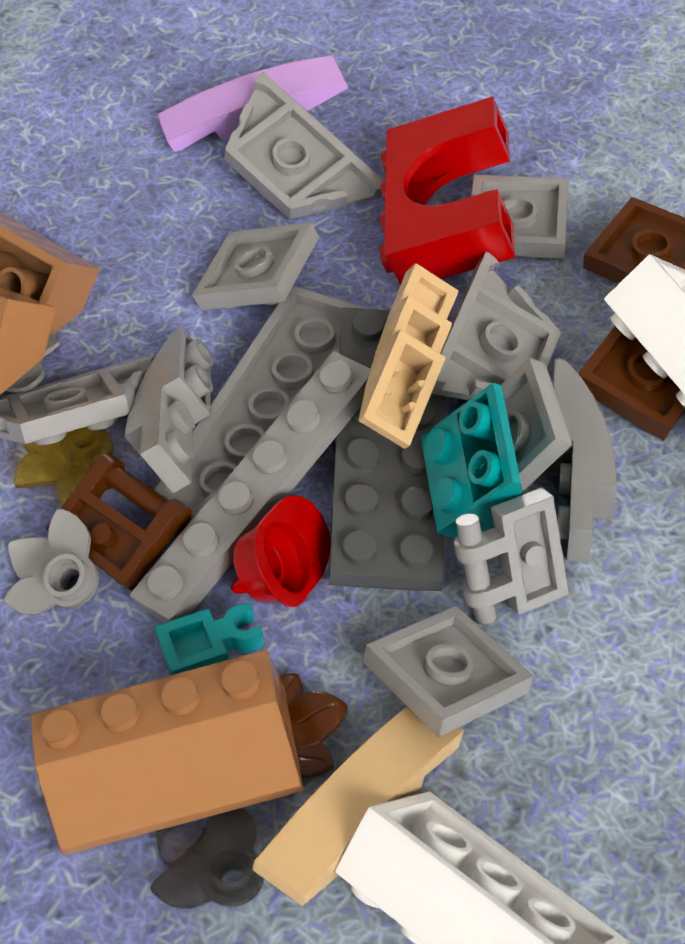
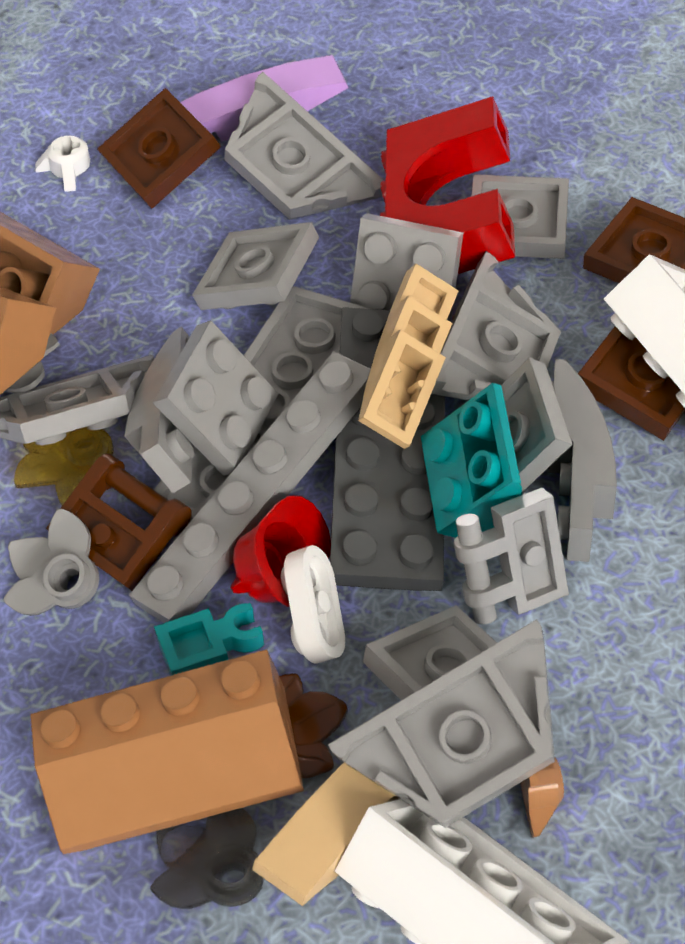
none -> white piece [35,136,91,192]
none -> reddish brown plate [97,88,221,209]
none -> light grey plate [152,320,279,476]
none -> white plate [281,545,345,664]
none -> light grey wing [328,619,555,828]
none -> light grey plate [350,213,464,322]
none -> medium nougat piece [520,757,564,838]

